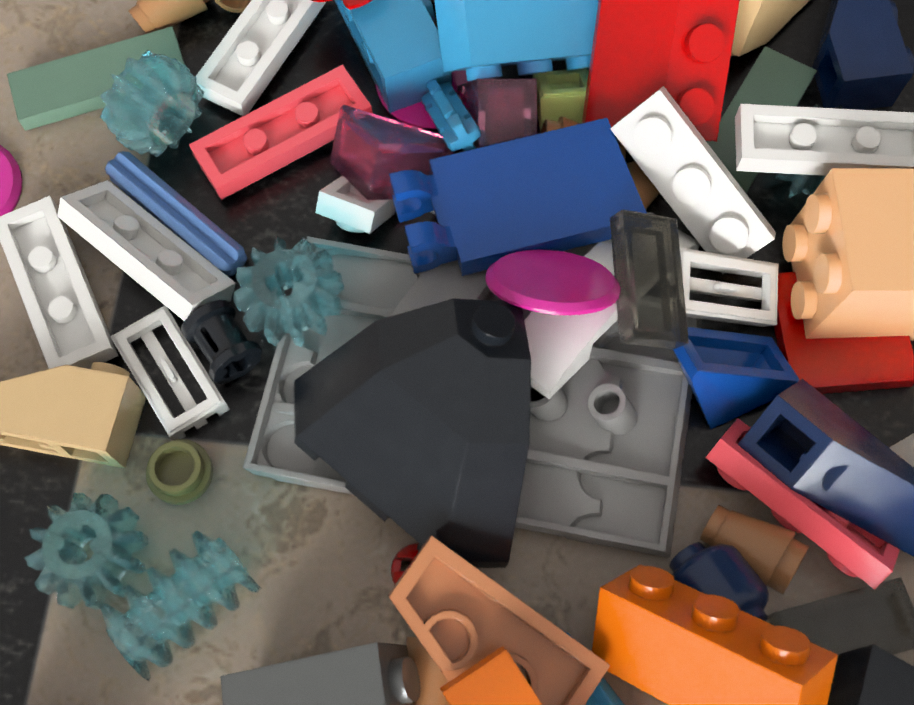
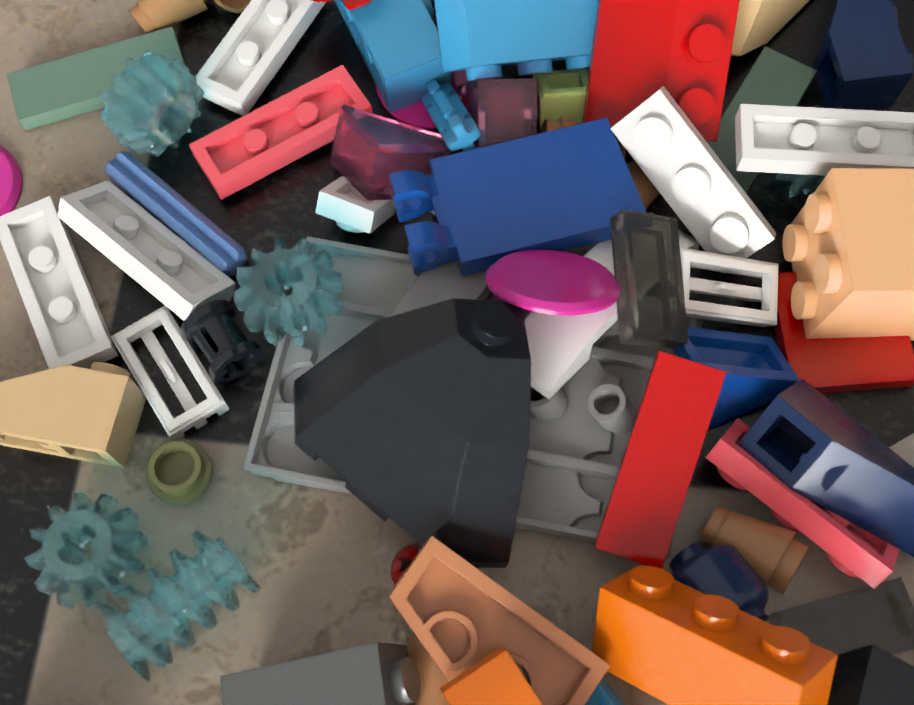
none -> red tile [594,351,726,569]

